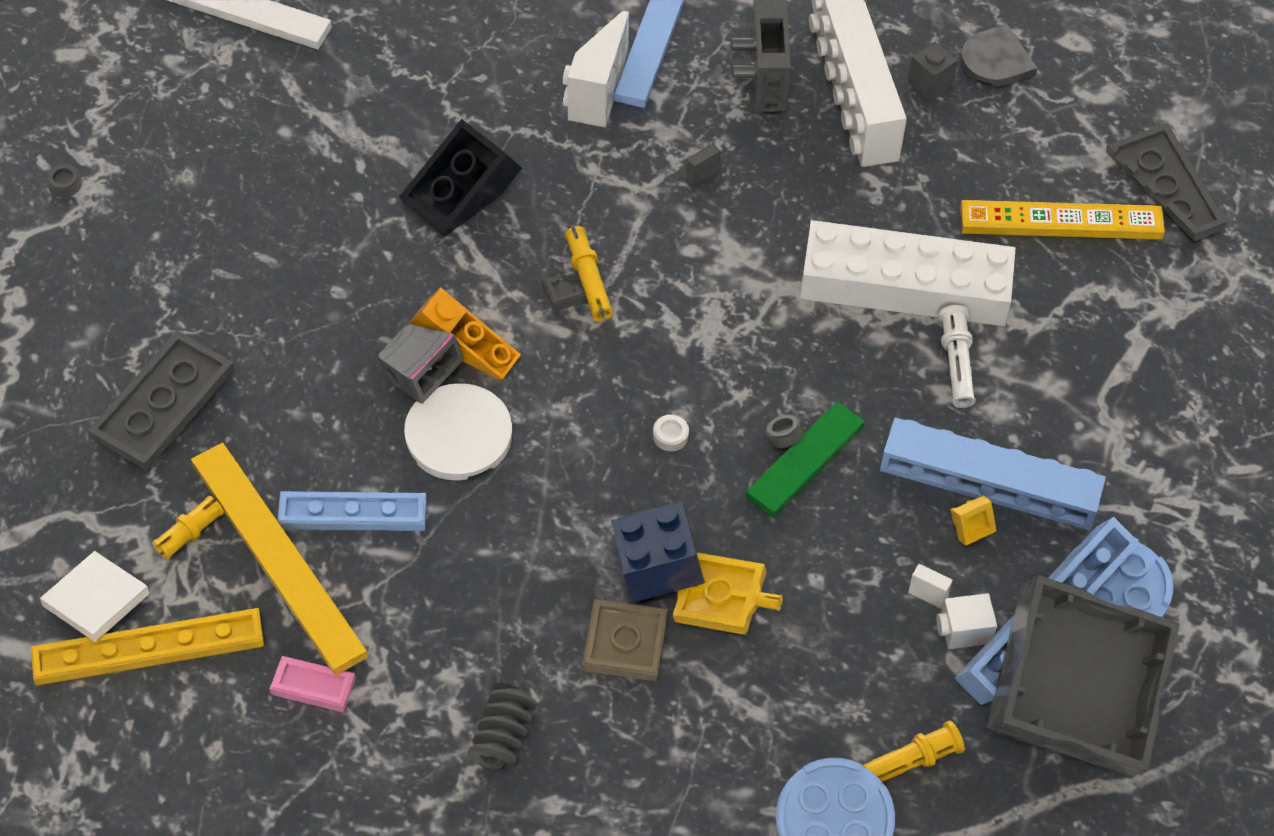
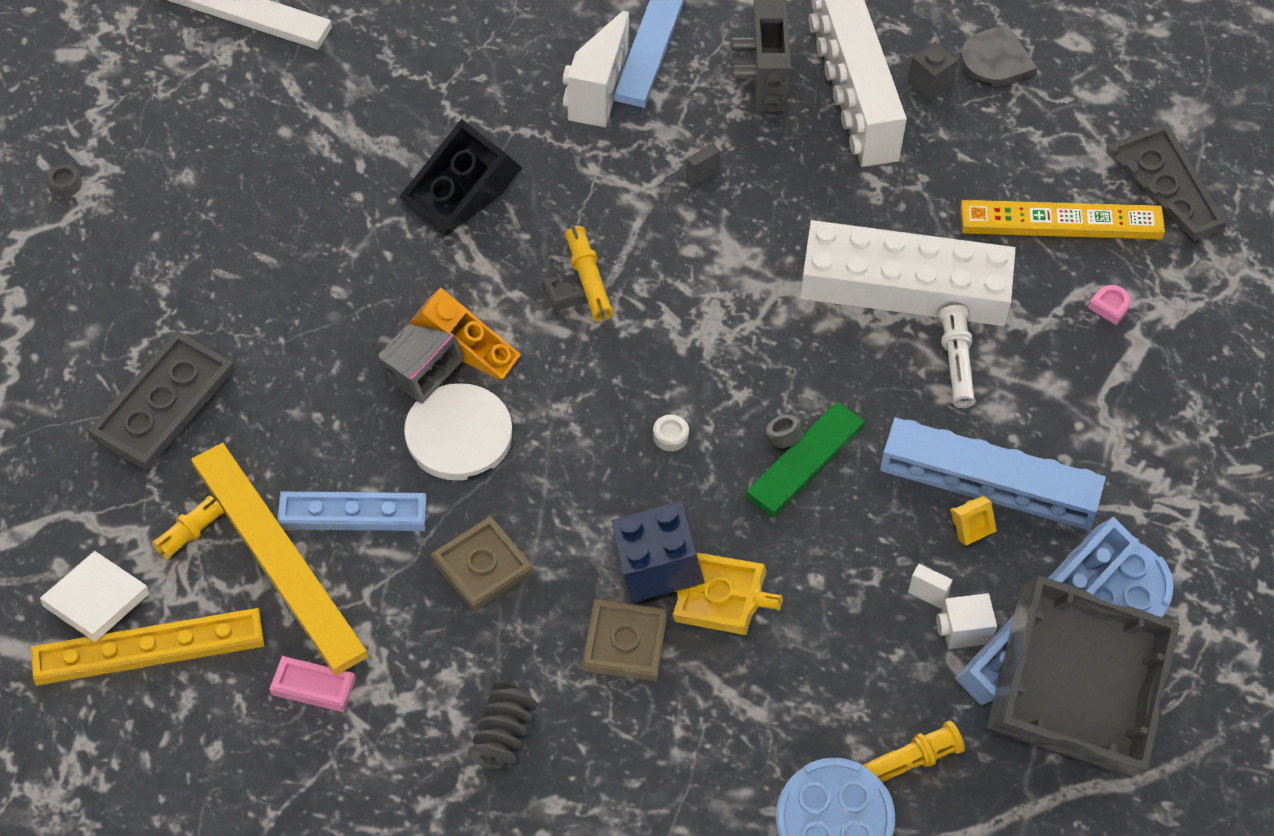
none -> dark tan tile [430,516,534,612]
none -> bright pink tile [1088,285,1131,325]

